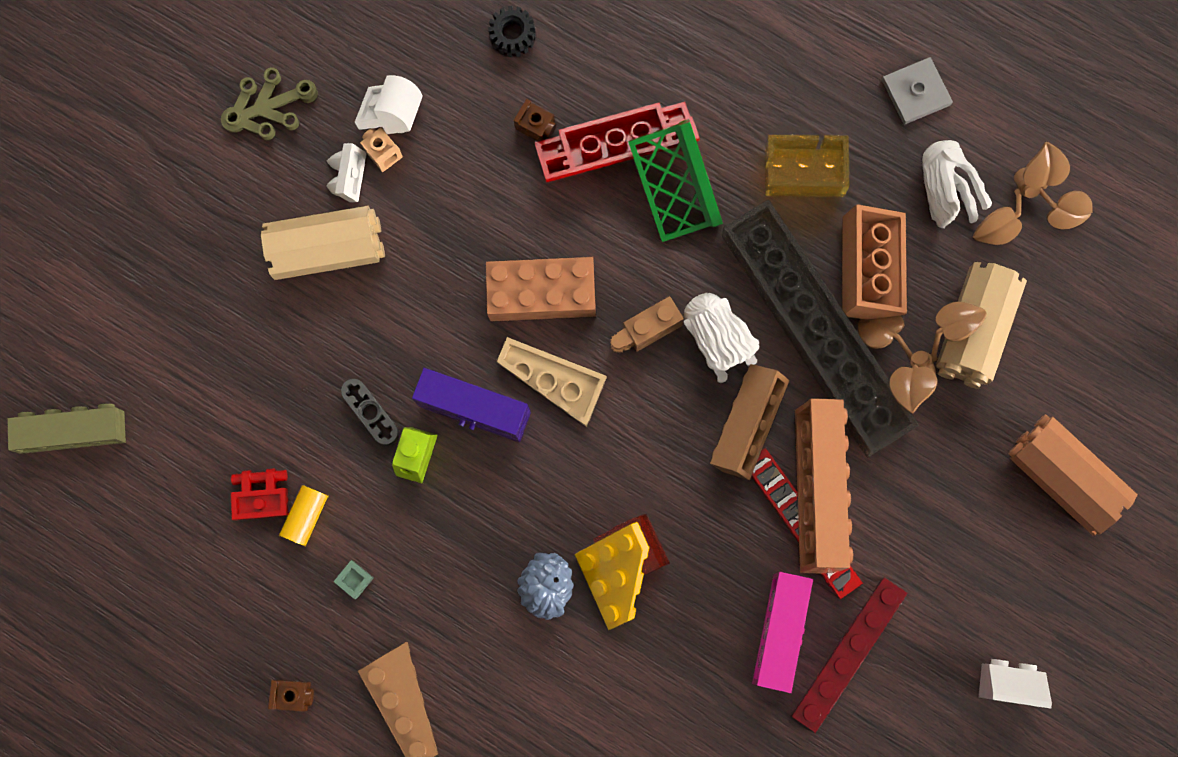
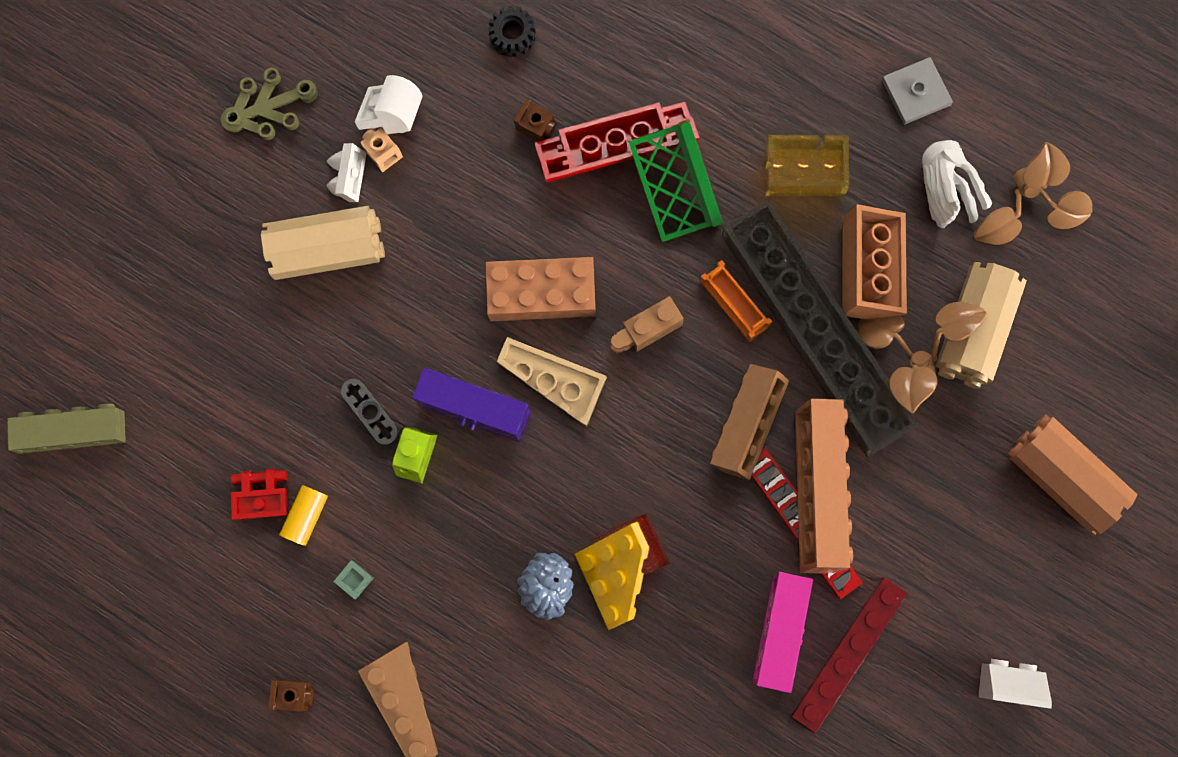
white hair [684,293,759,383] -> none
none -> orange container [700,260,772,342]

